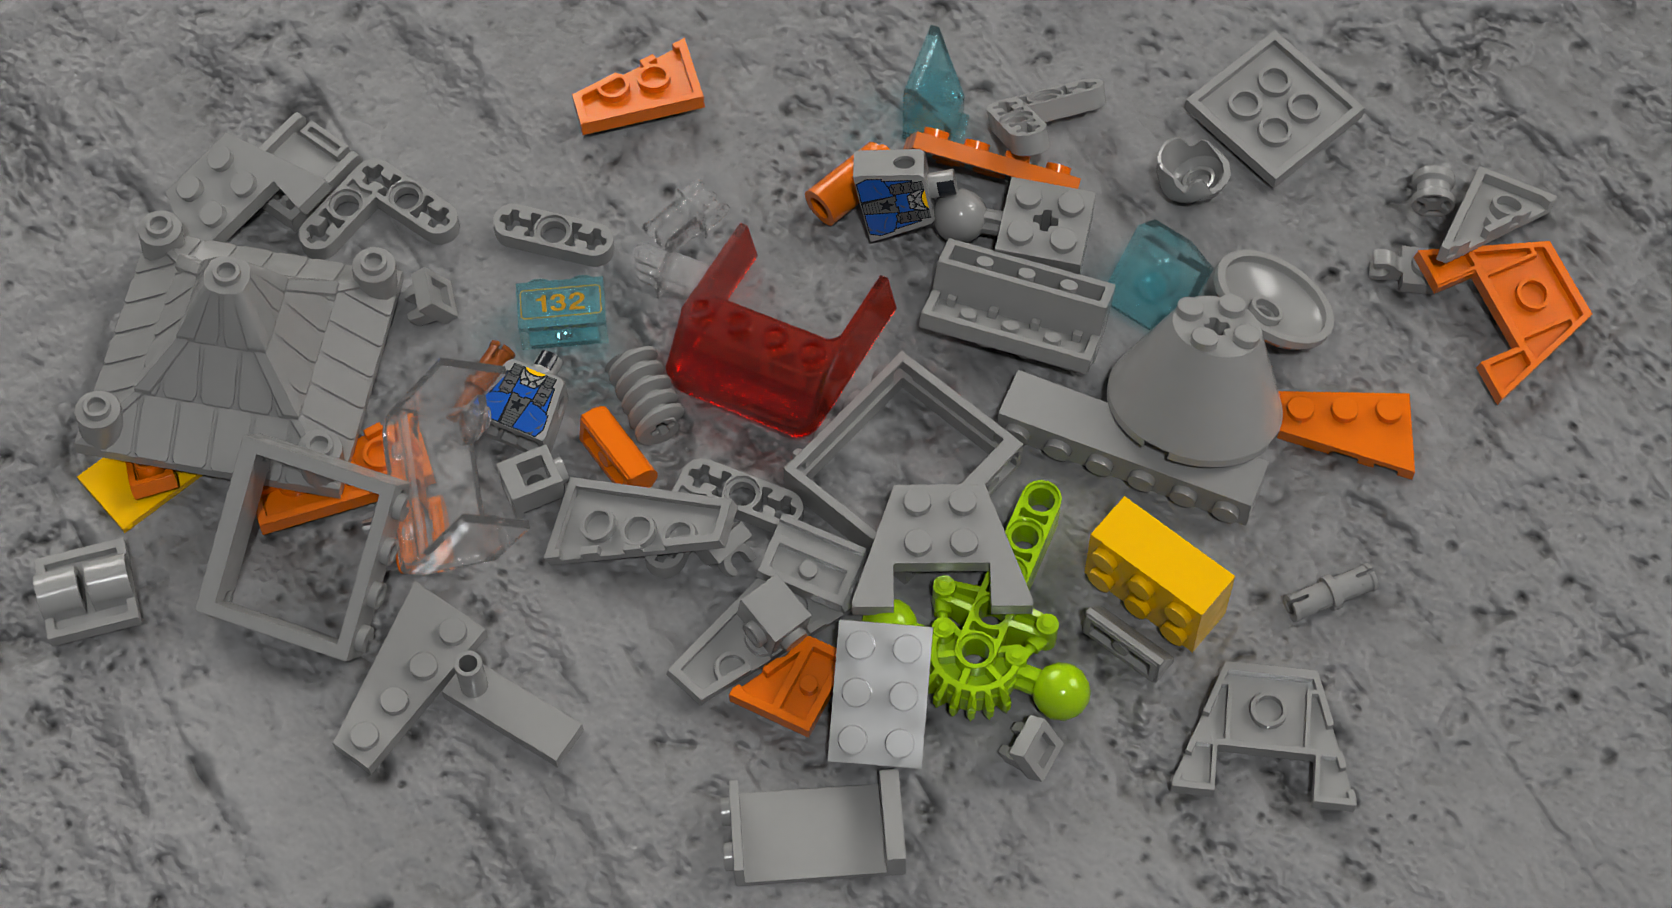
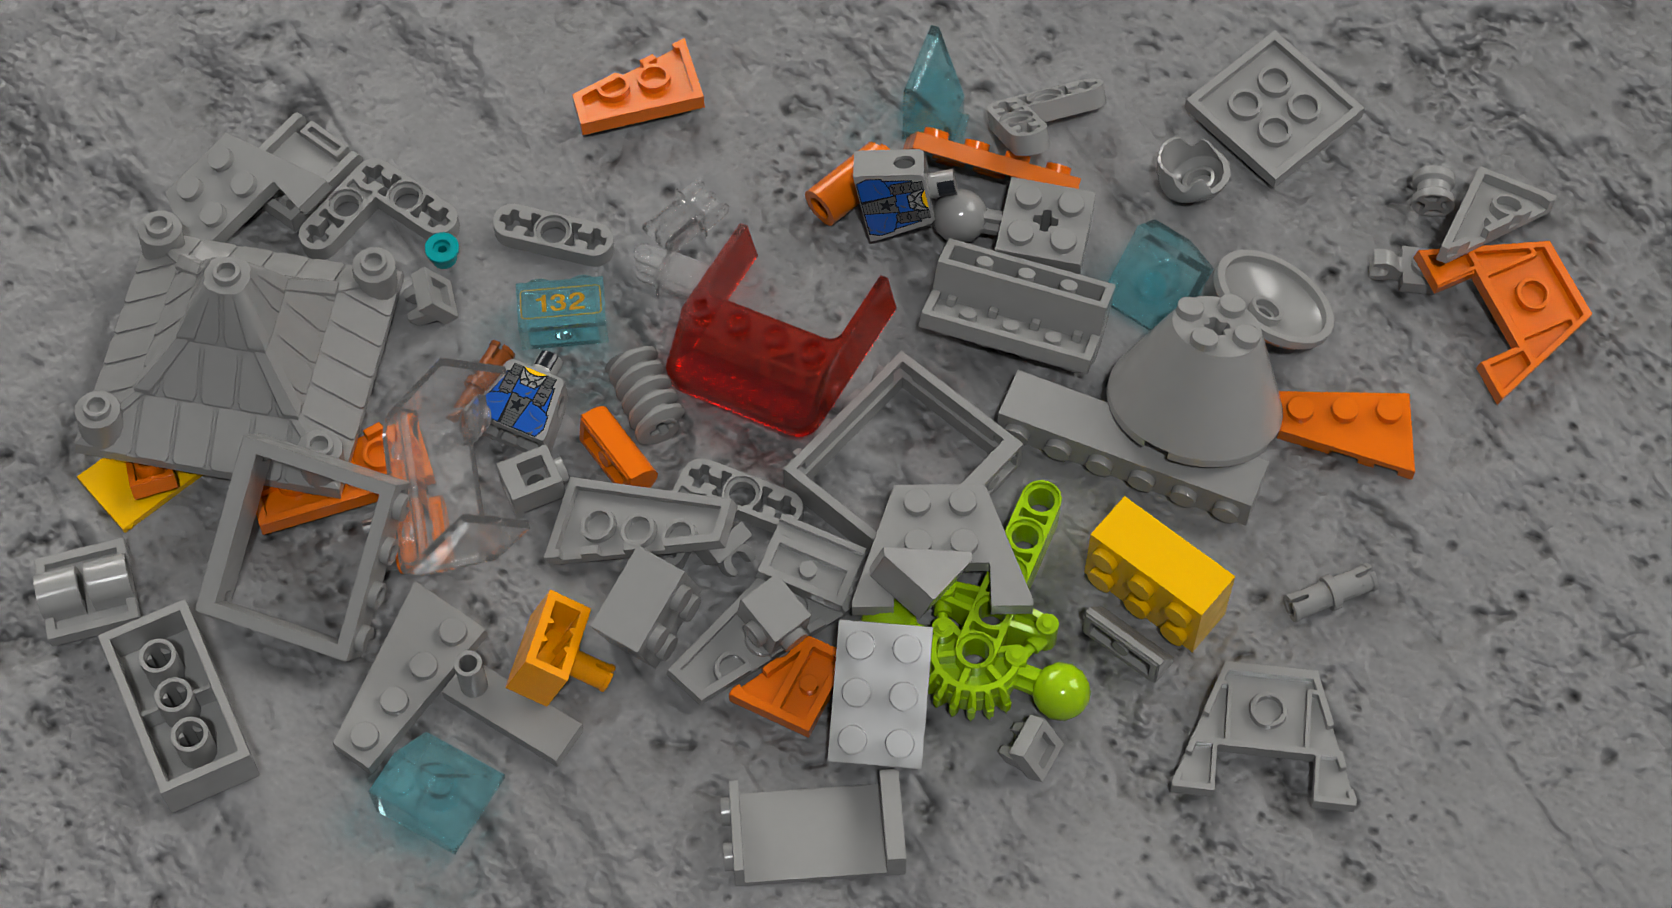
none -> light grey brick [98,599,260,813]
none -> clear light blue slope [368,732,505,855]
none -> teal piece [425,232,460,269]
none -> light orange brick [505,589,615,707]
none -> light grey brick [590,545,701,669]
none -> light grey slope [870,547,973,619]

